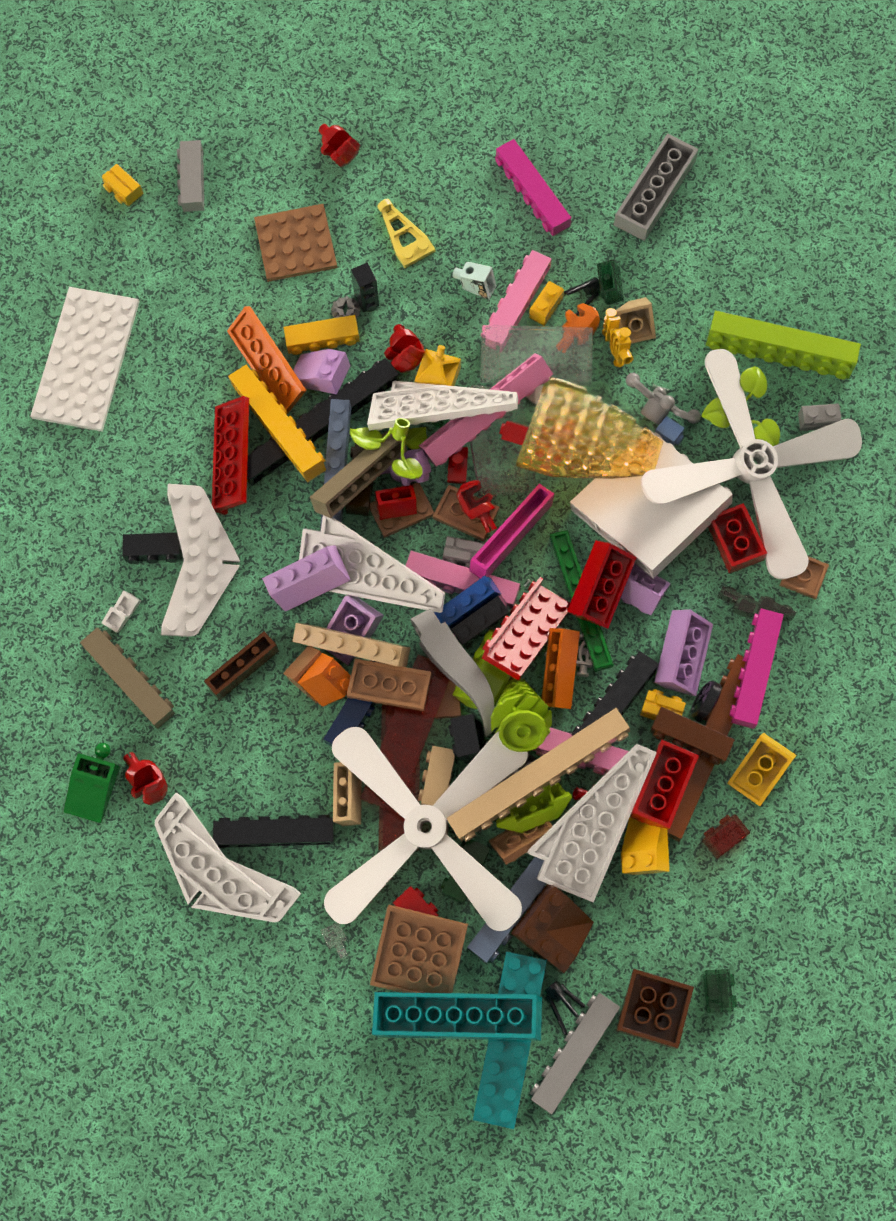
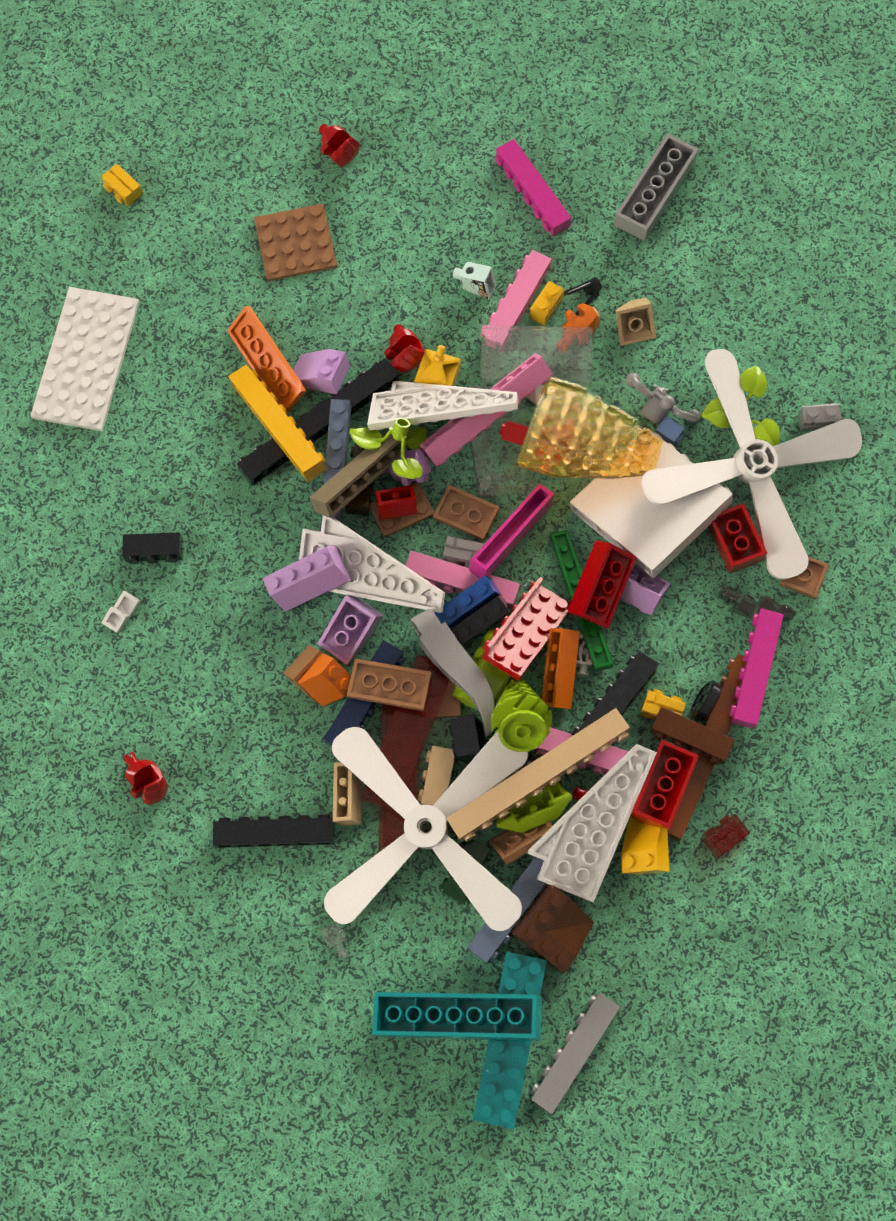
green slope [63,743,120,823] -> none
dark tan brick [80,627,175,729] -> none
white wing [155,793,301,922] -> none
white wing [161,484,240,637] -> none
light grey brick [177,140,205,212] -> none
reddish brown brick [204,631,279,701] -> none
red bracket [212,396,249,515] -> none
yellow brick [283,315,360,355] -> none
tan brick [292,623,411,667] -> none
light grey gear [331,295,360,319] -> none
black brick [351,262,379,313] -> none
medium nougat plate [370,905,468,993] -> none
light yellow plate [377,199,435,268] -> none
red brick [393,886,439,917] -> none
red tile [447,447,468,484] -> none
red piece [456,480,497,534] -> none
black plant [545,981,585,1035] -> none
clear green brick [597,260,624,305] -> none
yellow piece [602,308,634,367] -> none
reddish brown slope [615,969,694,1050] -> none
lavender slope [655,609,713,696] -> none
clear green brick [703,969,737,1014] -> none
lime brick [706,310,861,379] -> none
yellow slope [727,733,797,806] -> none

